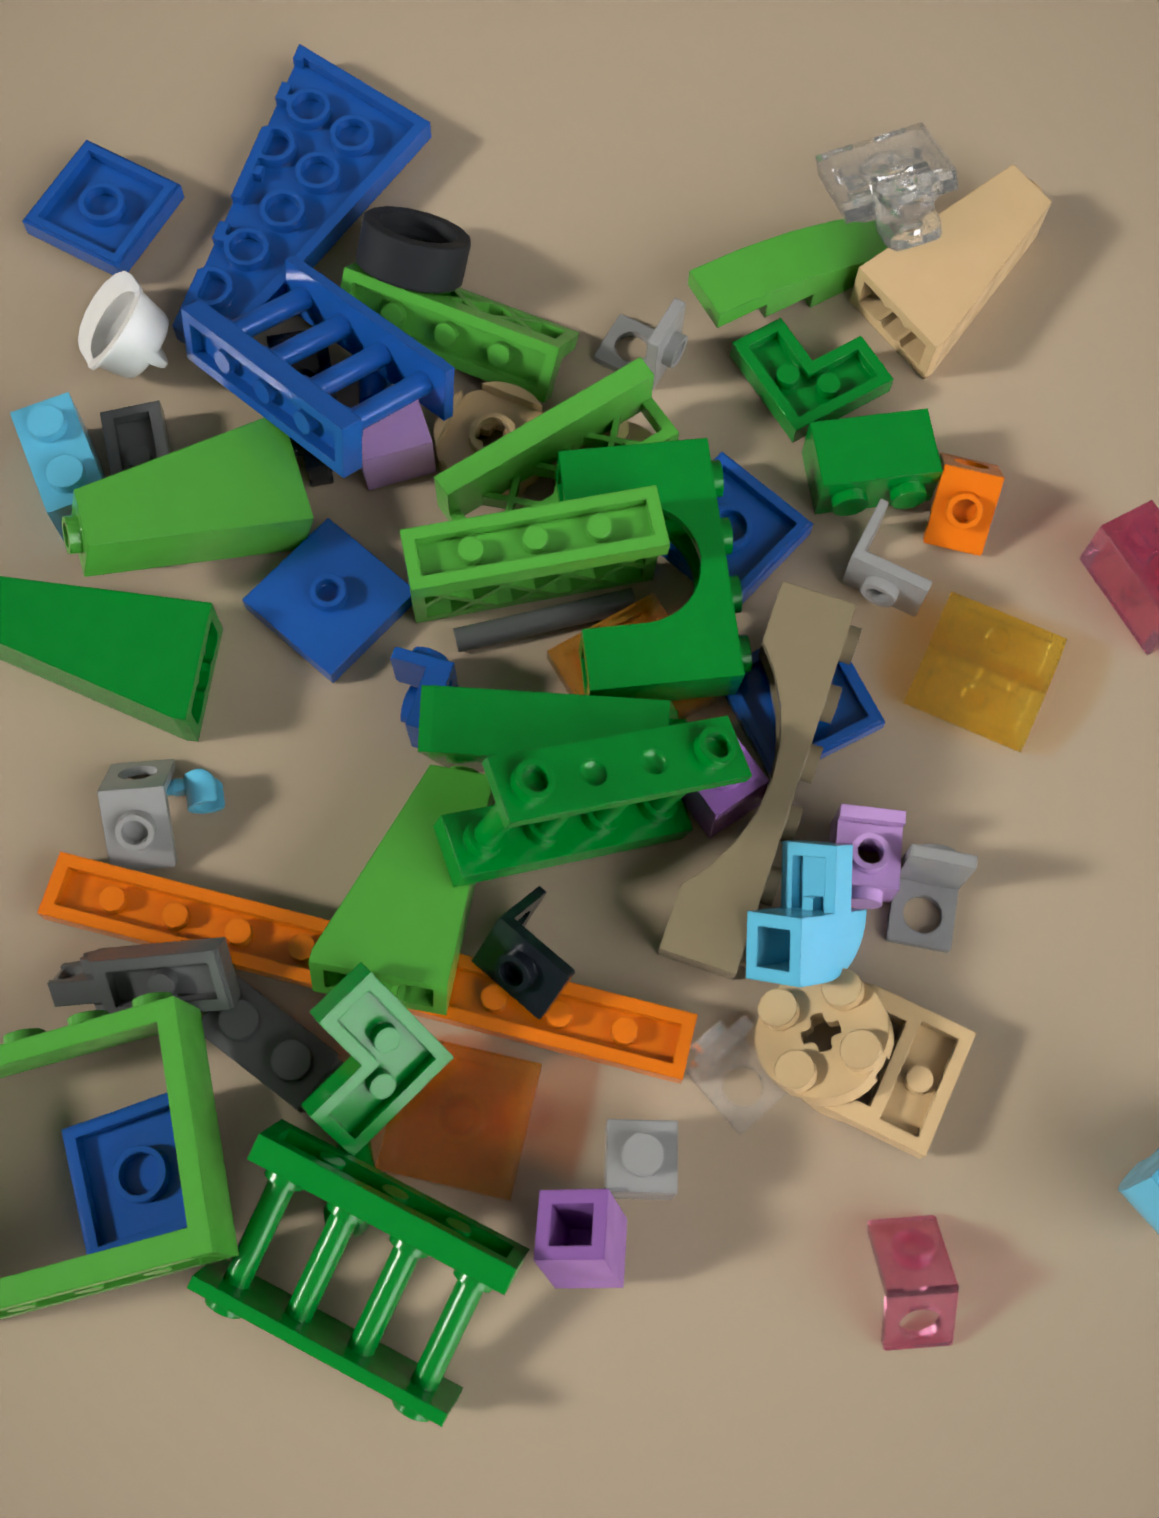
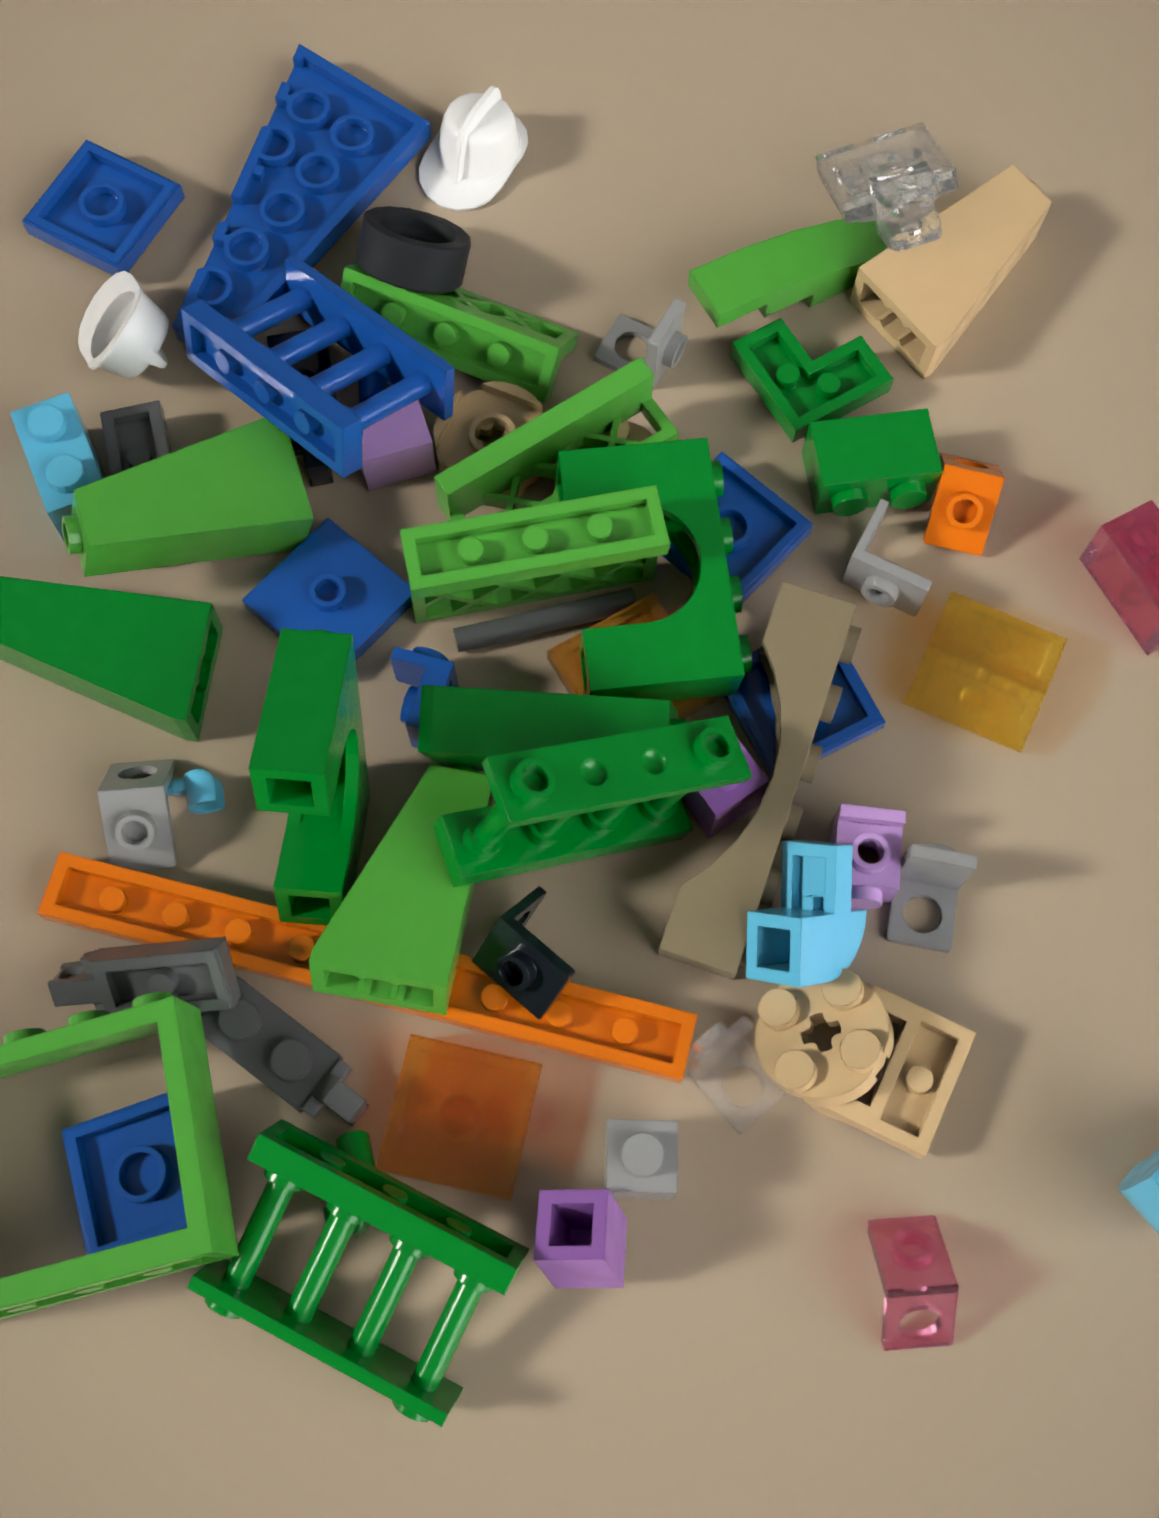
plate [301,962,454,1156] -> none
none -> green arch [248,628,370,926]
none -> white piece [419,85,528,211]

